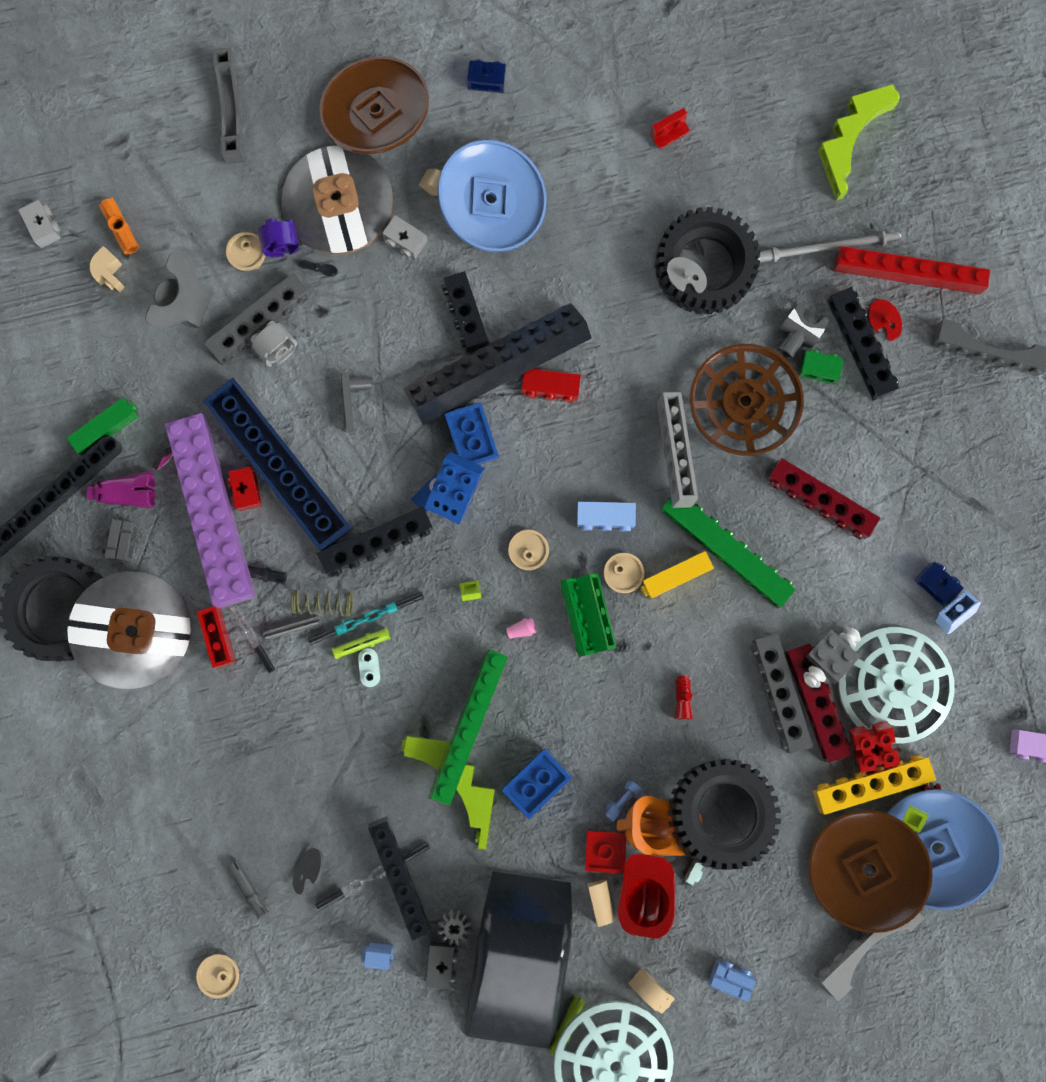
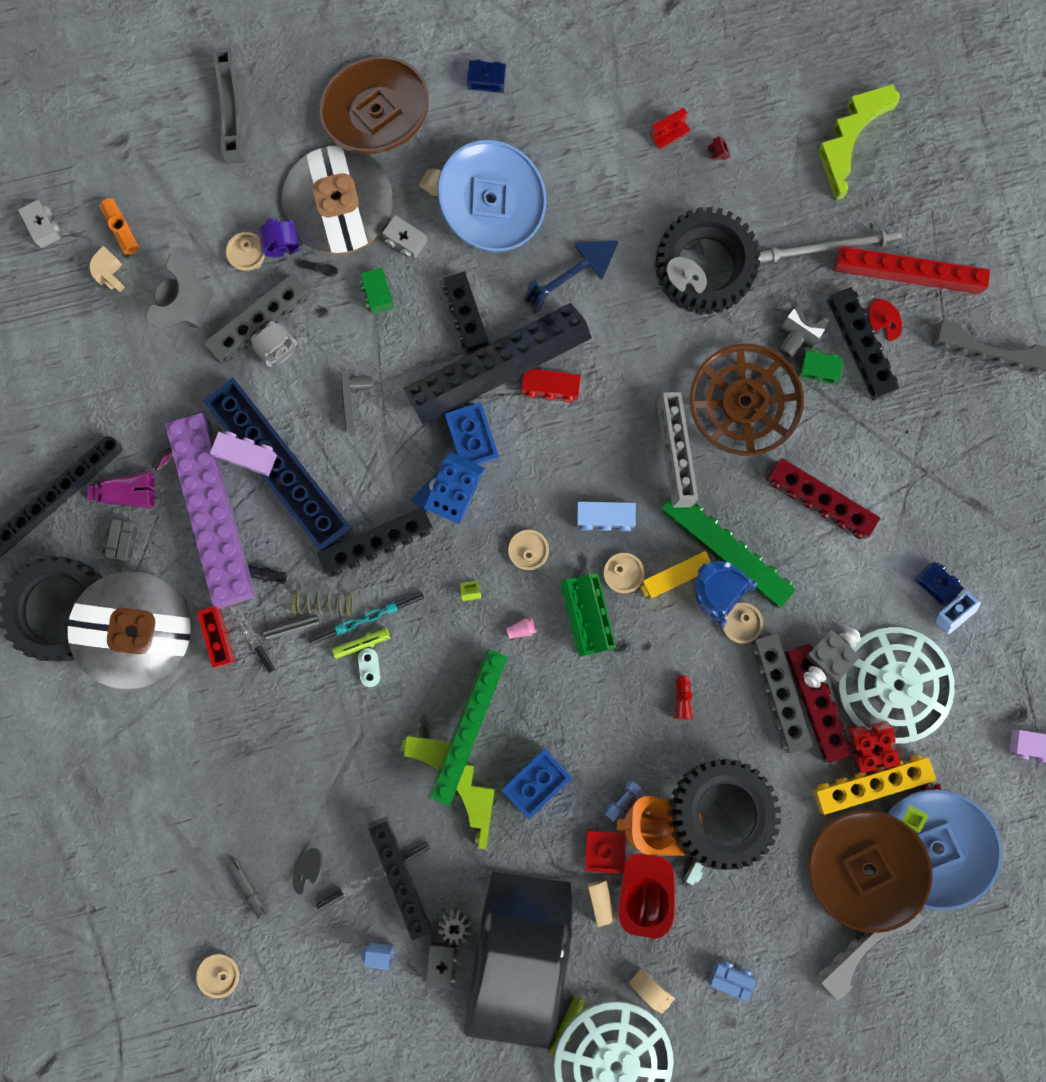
green brick [67,398,140,456] -> none
red brick [227,467,262,511] -> none
none -> lavender brick [210,431,277,477]
none -> green brick [359,267,394,314]
none -> dark blue piece [524,240,618,314]
none -> blue animal [696,561,757,628]
none -> dark red tile [707,136,731,161]
none -> tan piece [722,603,763,644]

